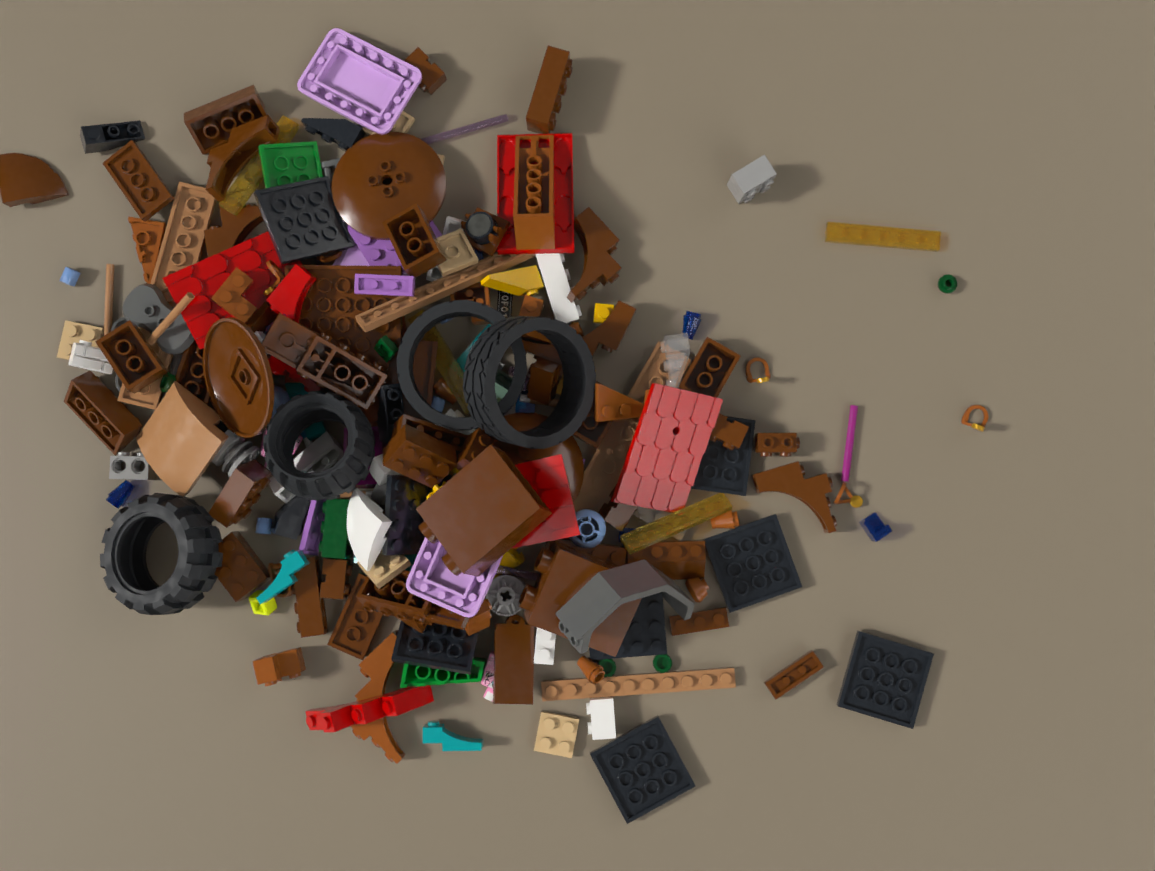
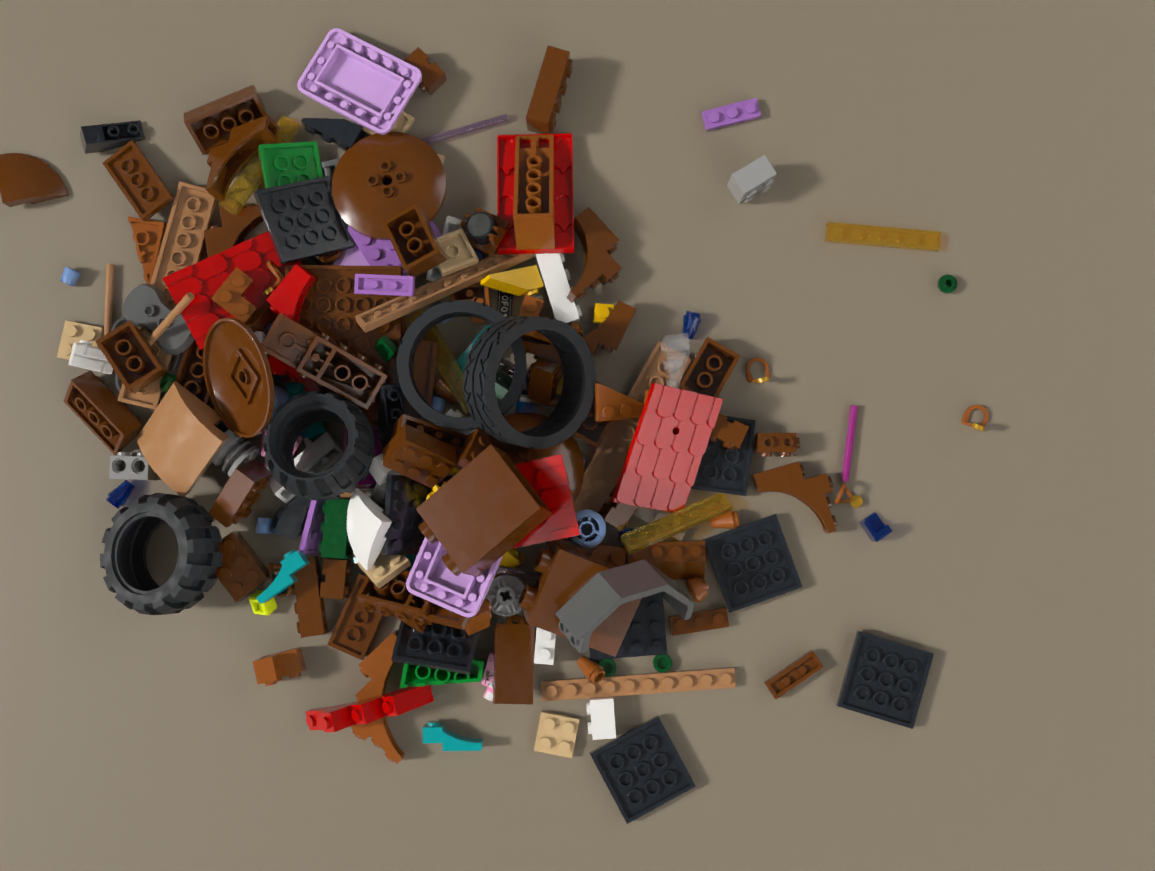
none -> medium lavender plate [701,98,761,132]

